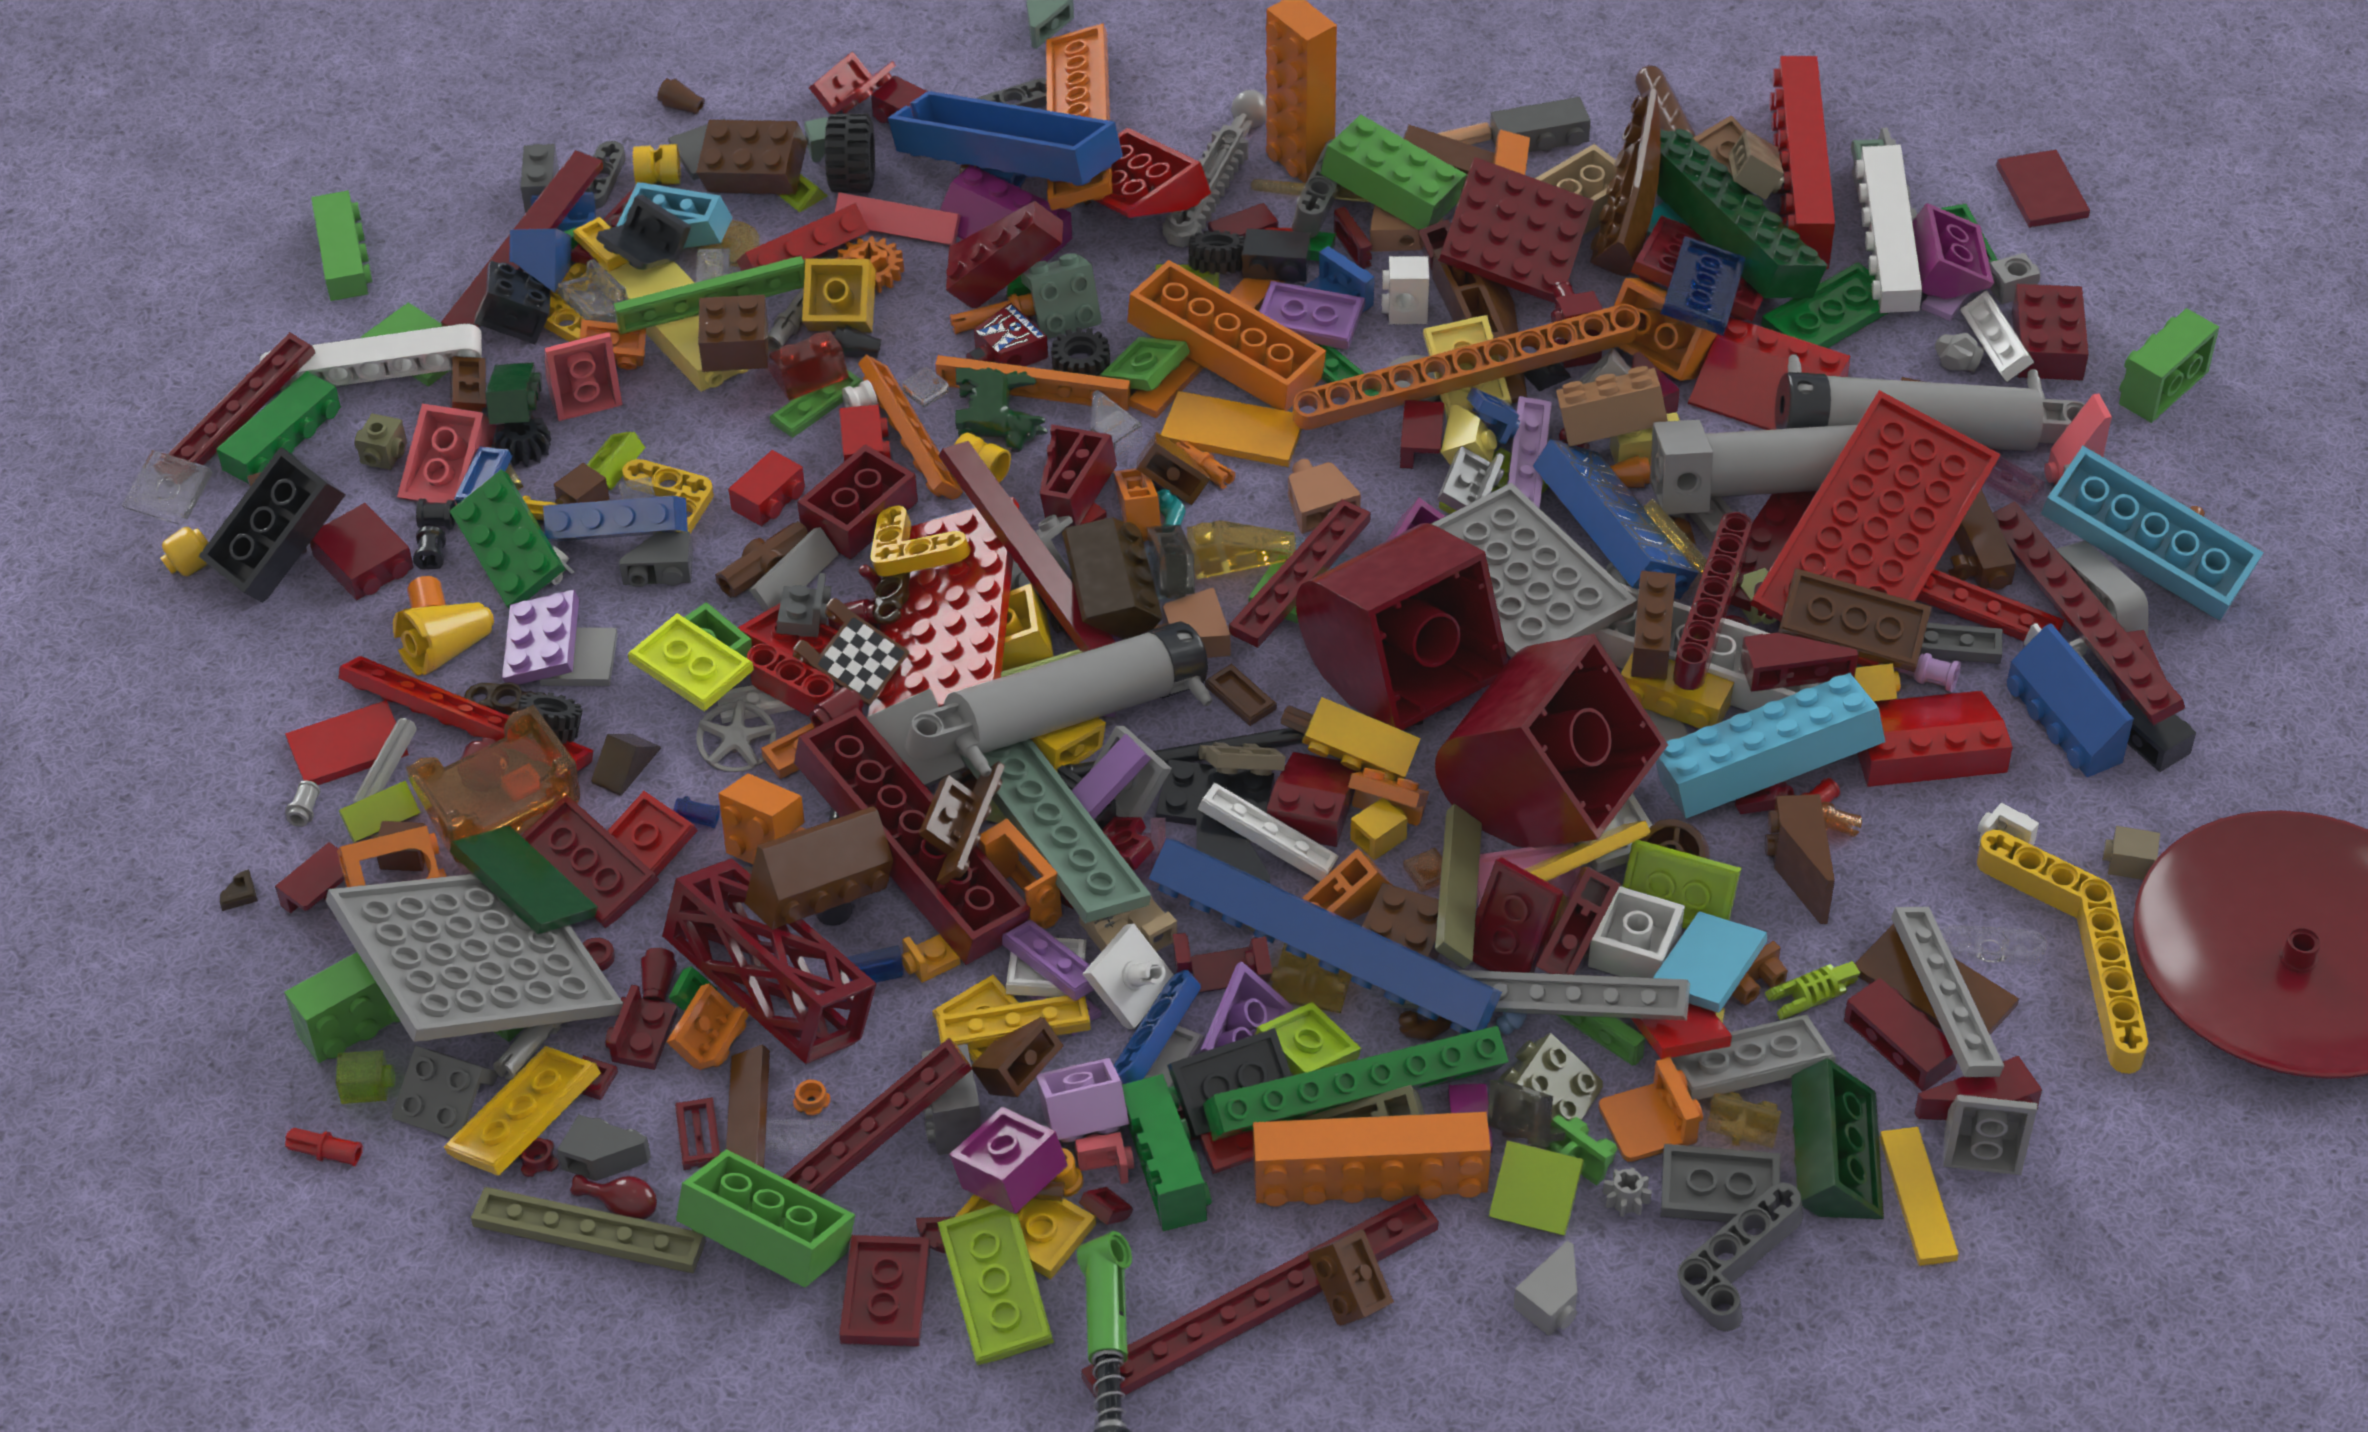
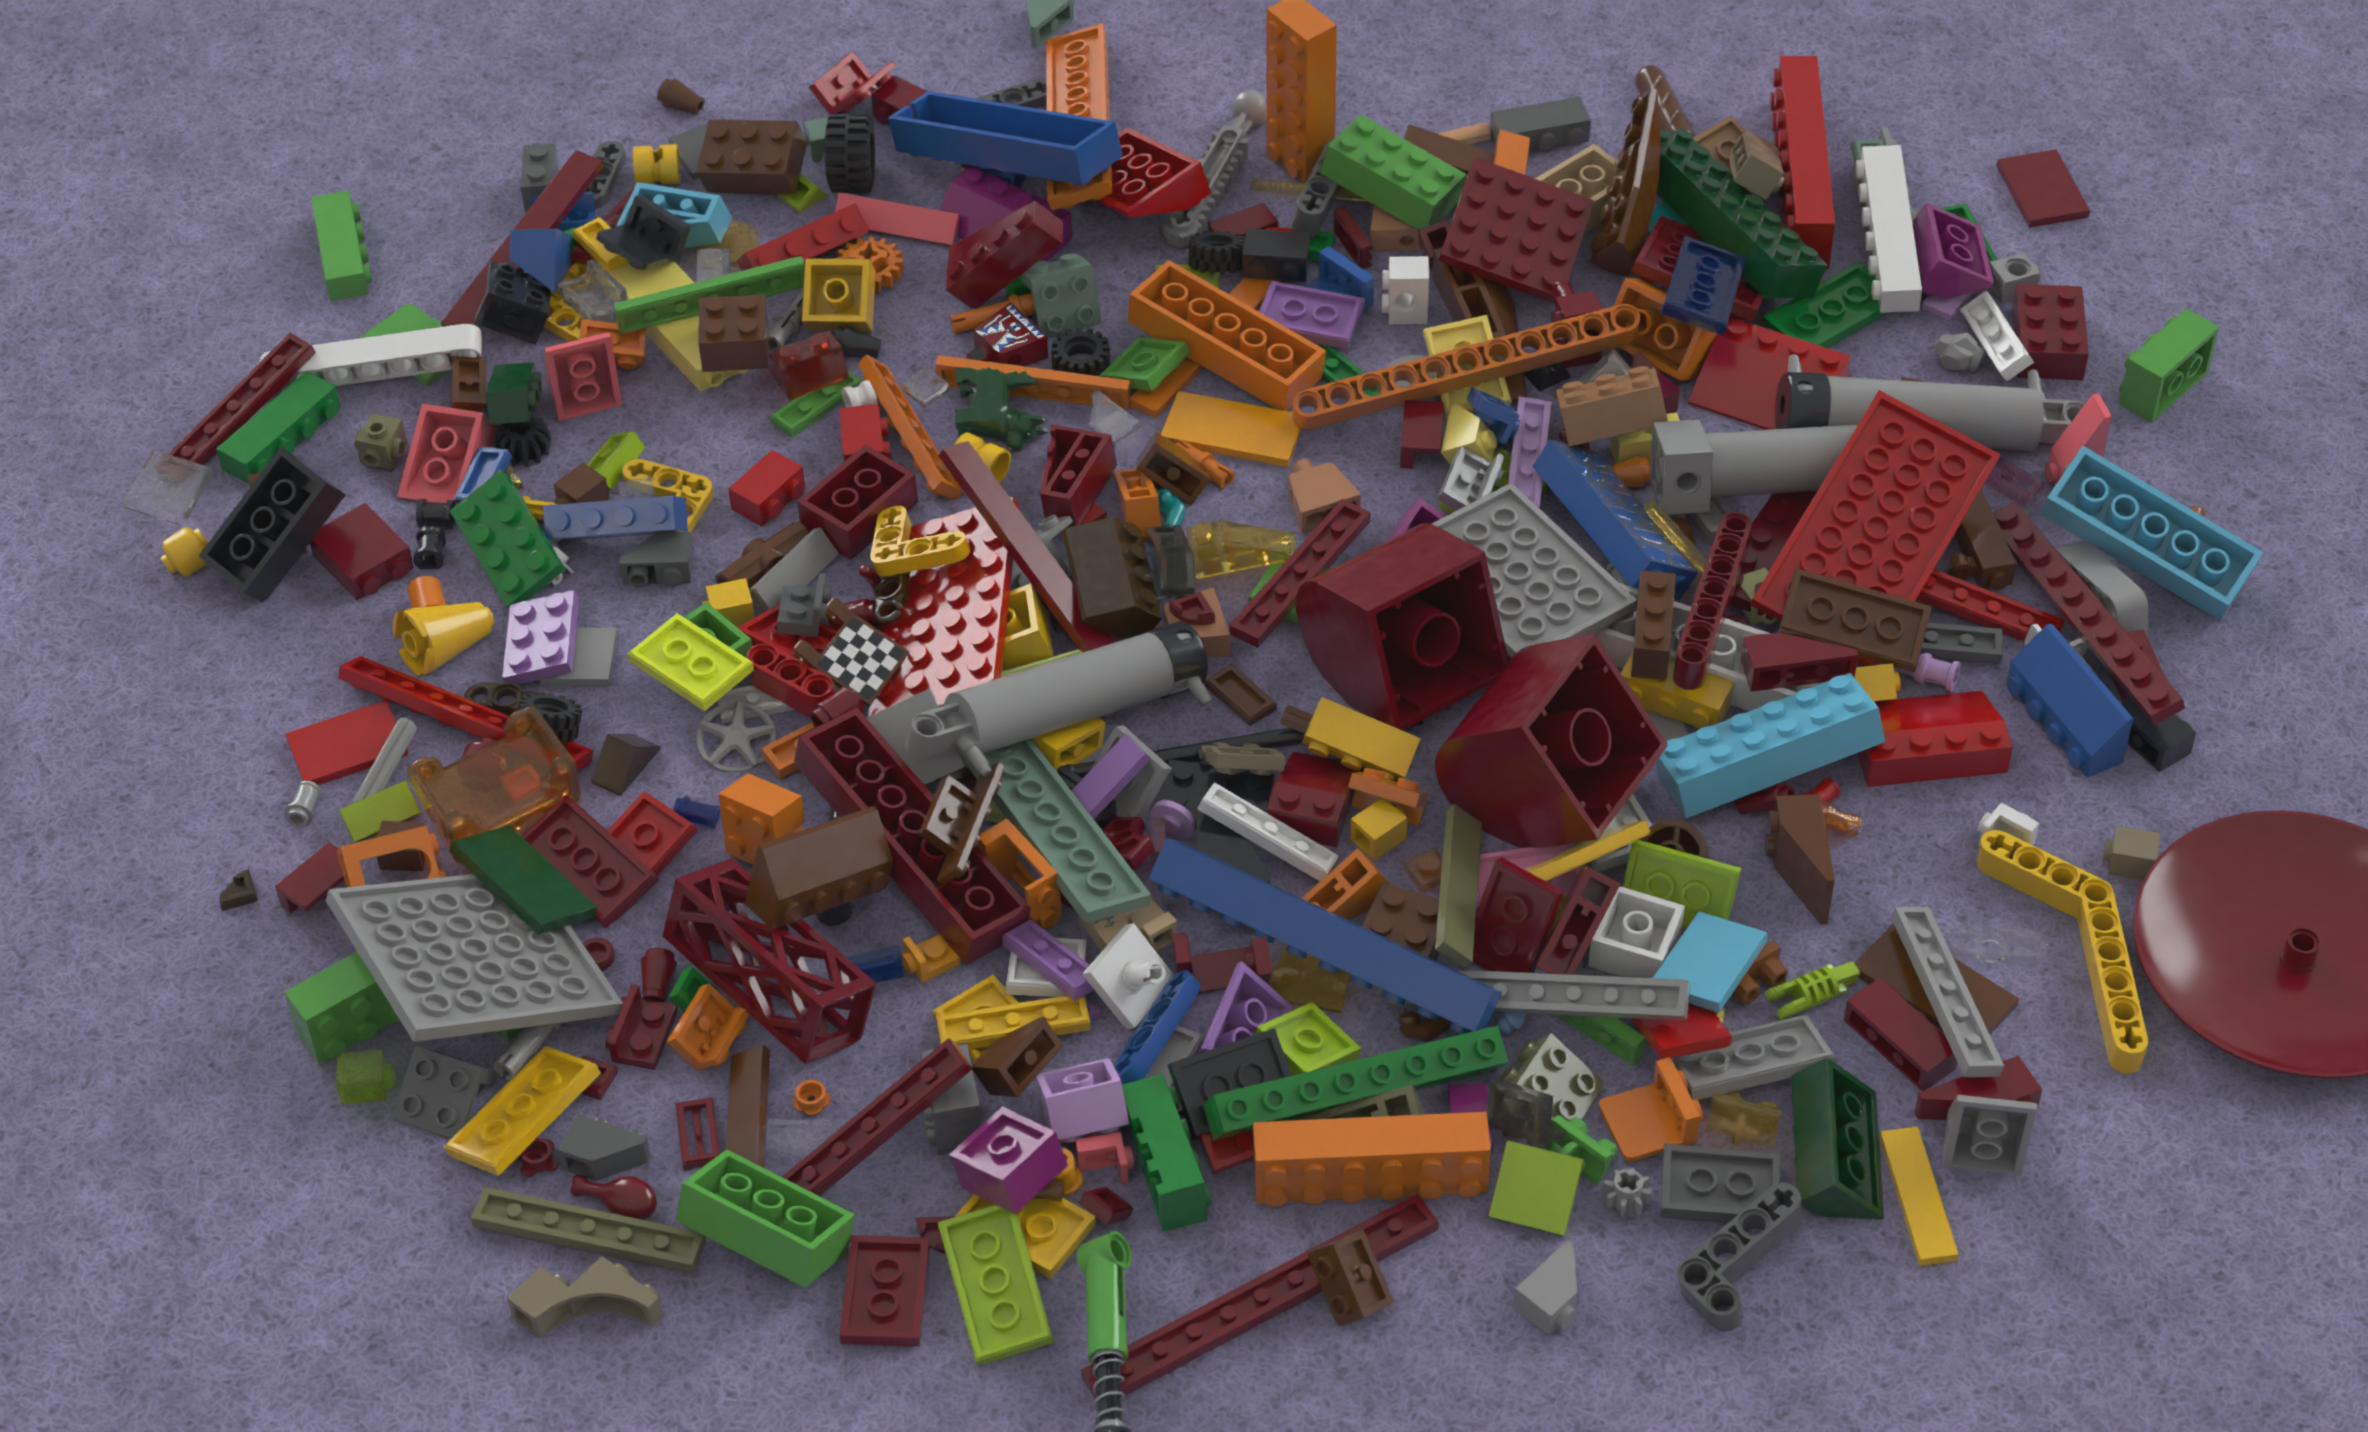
red axle [285,1128,363,1166] -> none
none -> dark tan arch [507,1256,663,1338]
none -> yellow brick [702,578,755,627]
none -> lavender piece [1151,800,1197,839]
none -> dark red tile [1169,591,1215,625]

